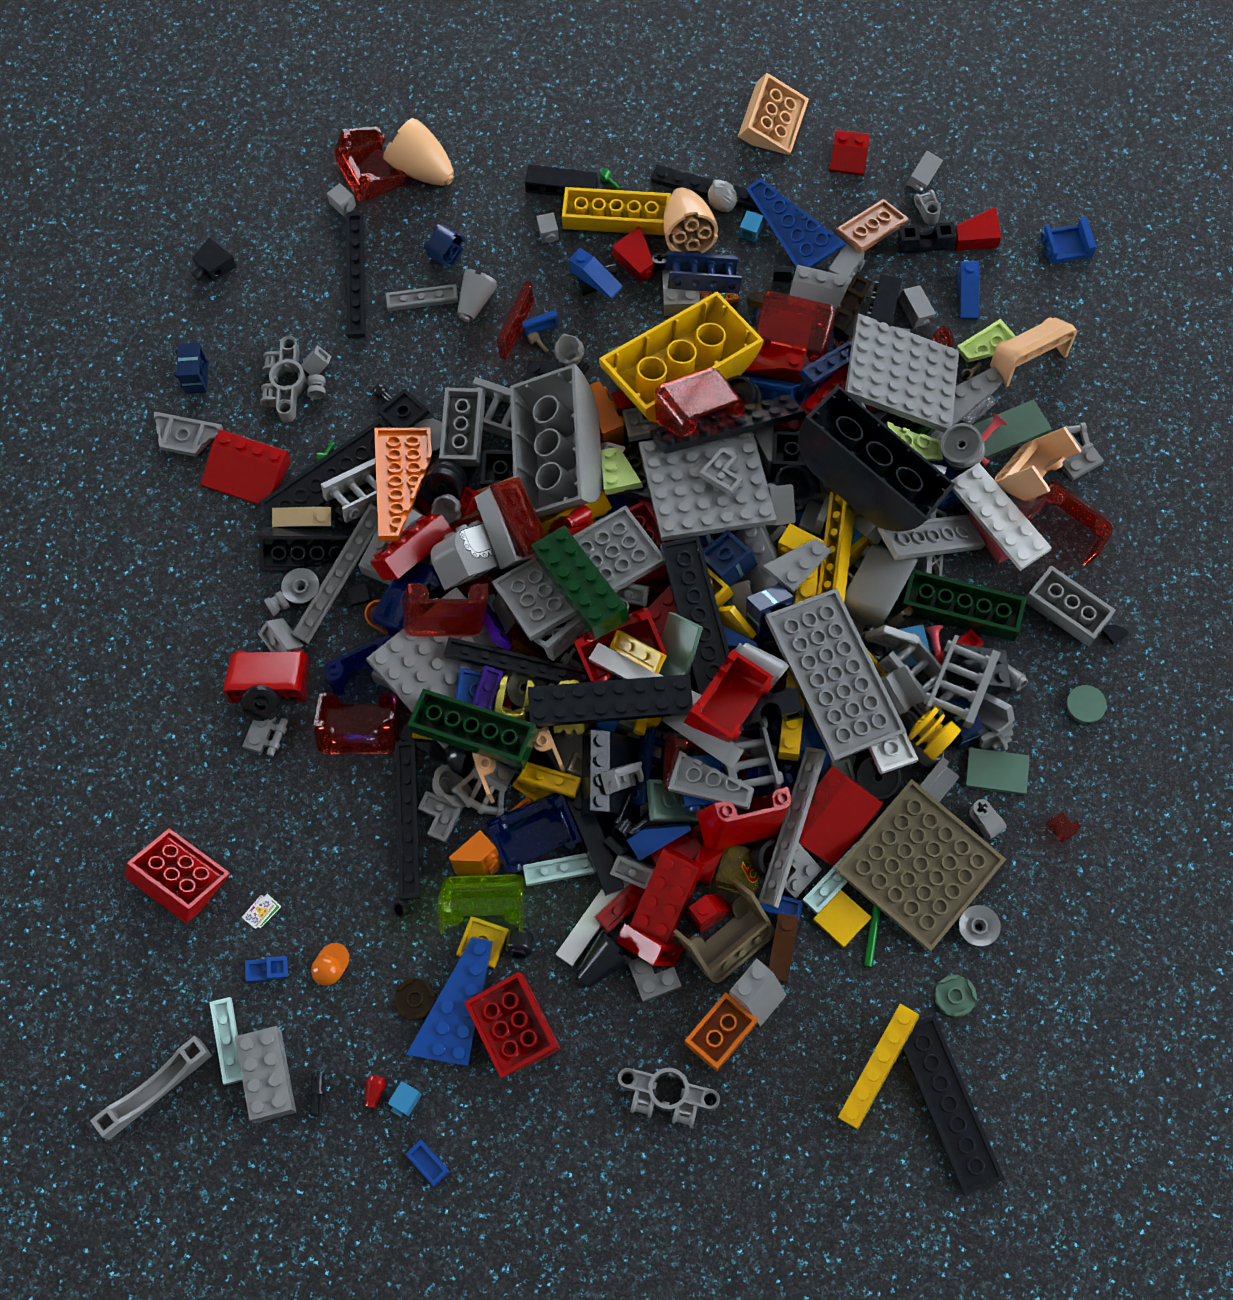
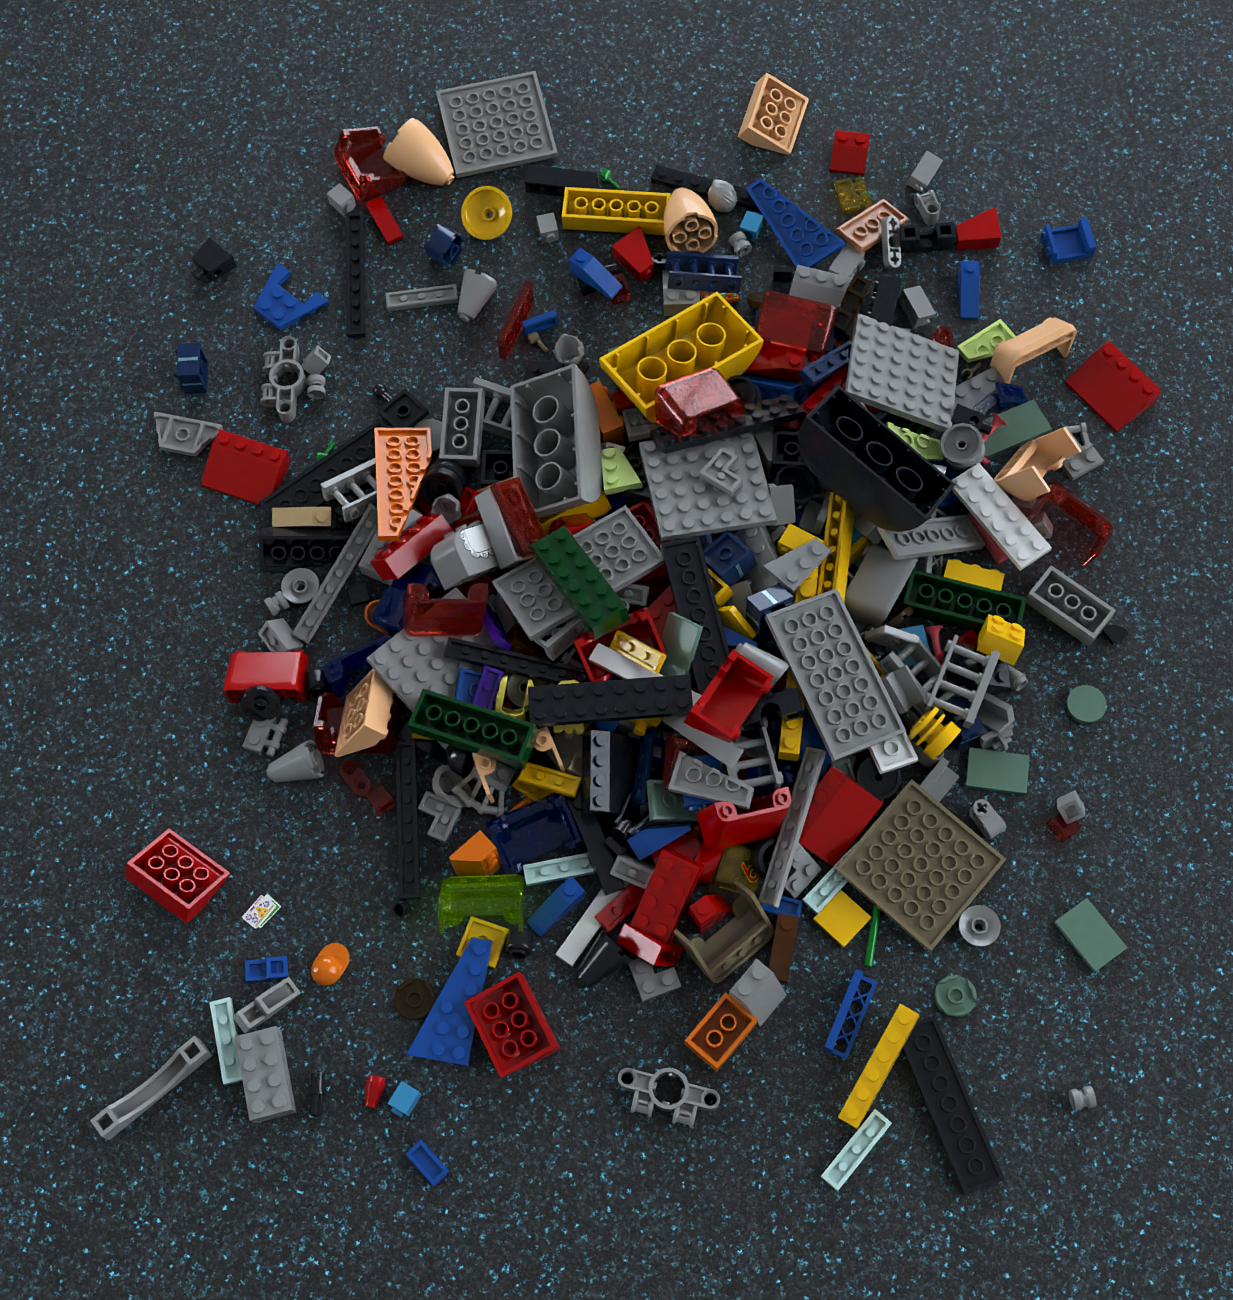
red cone [563,505,592,529] -> none
light grey hinge [600,761,644,795] -> none
none -> light grey slope [233,977,301,1034]
none -> blue wing [253,263,329,331]
none -> light grey cone [266,740,325,783]
none -> black head [305,668,330,698]
none -> light nougat slope [334,669,394,757]
none -> clear red plate [339,760,372,796]
none -> clear red panel [363,785,395,815]
none -> red tile [365,196,404,245]
none -> light grey plate [436,71,558,178]
none -> yellow dish [461,186,512,240]
none -> blue slope [527,876,586,937]
none -> clear red panel [612,273,630,305]
none -> light grey wheel [728,231,752,257]
none -> light aqua plate [820,1109,892,1191]
none -> blue fence [823,969,878,1060]
none -> clear yellow plate [833,176,872,214]
none -> light grey beam [881,215,901,269]
none -> yellow brick [943,559,1005,591]
none -> black torso [951,404,993,435]
none -> yellow brick [977,614,1025,666]
none -> clear blue slope [994,382,1028,410]
none -> light grey panel [1028,511,1053,539]
none -> sand green tile [1054,898,1128,973]
none -> light grey panel [1057,790,1085,824]
none -> red slope [1065,341,1162,433]
none -> light grey wheel [1068,1086,1097,1111]

